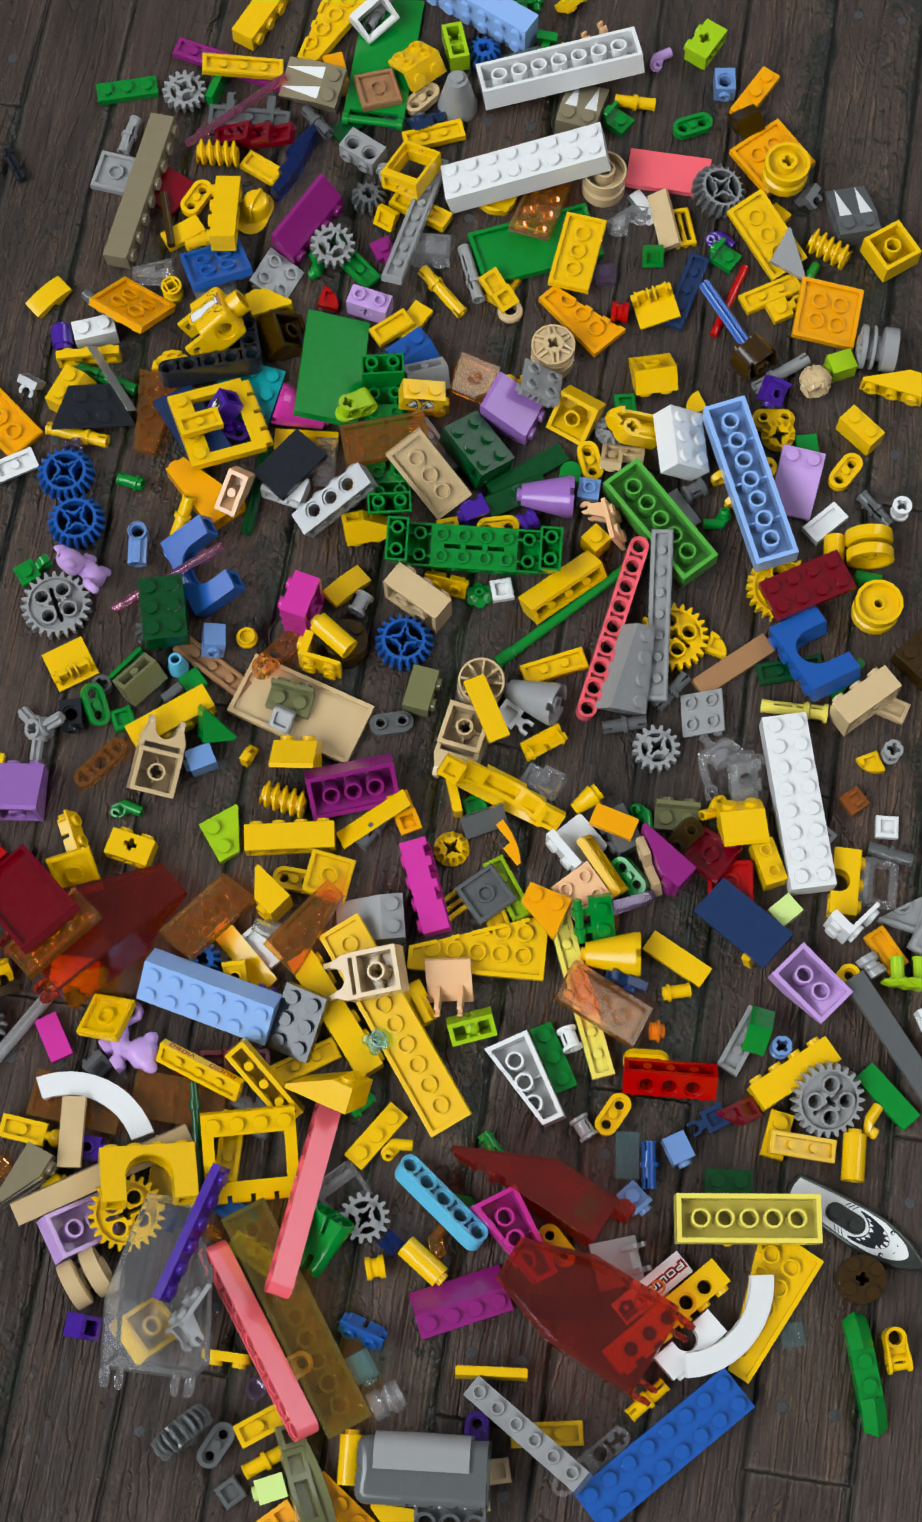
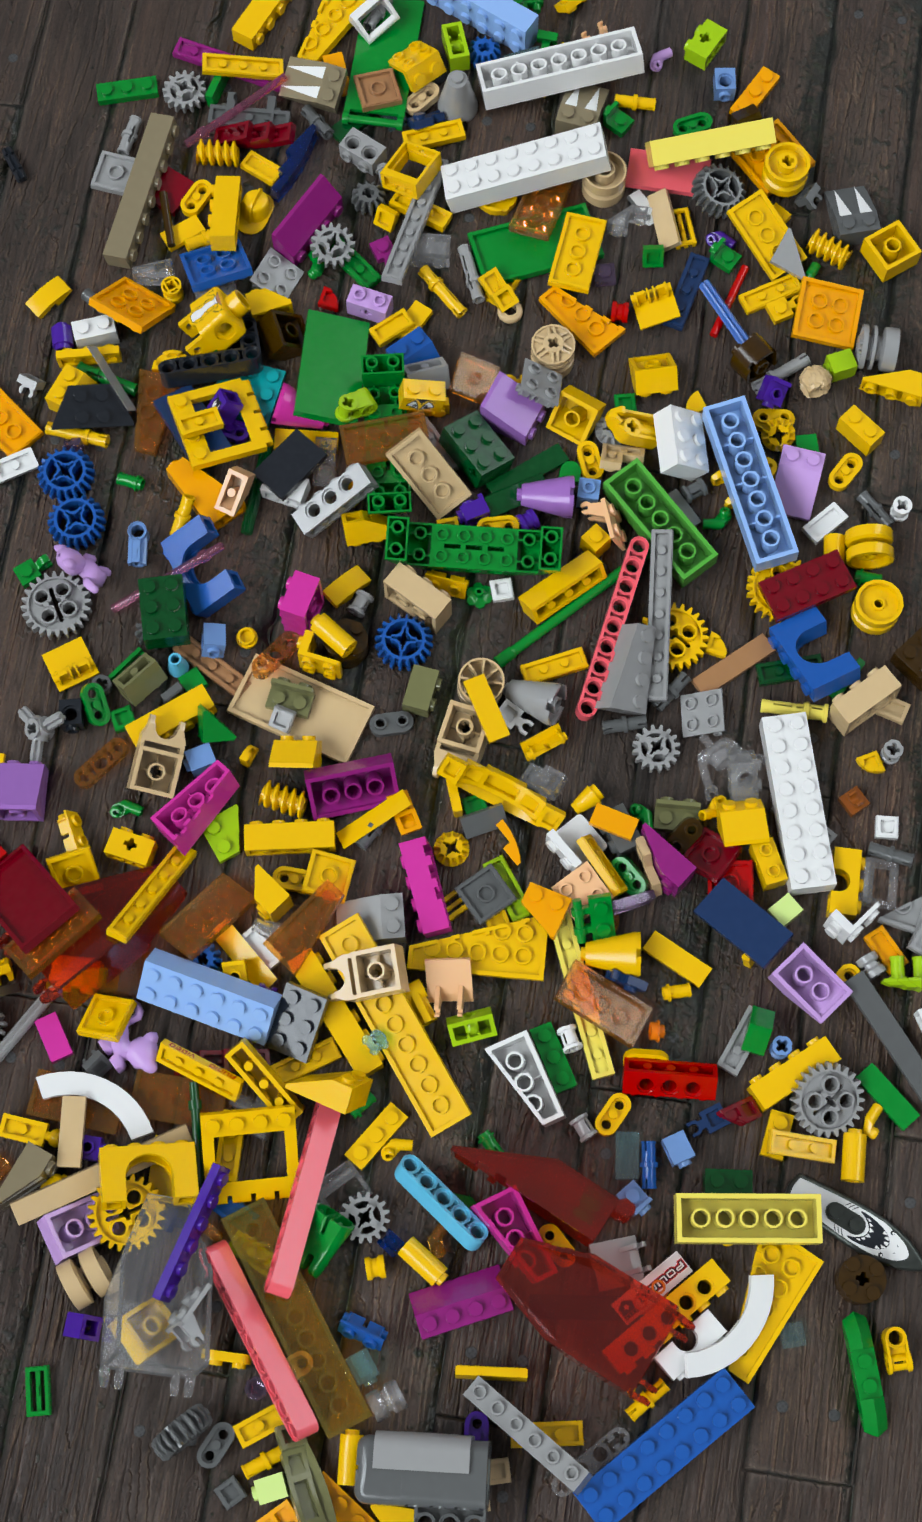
none -> green tile [25,1365,52,1417]
none -> yellow tile [106,846,197,944]
none -> dark pink wedge [150,759,240,856]
none -> light yellow brick [645,117,776,171]

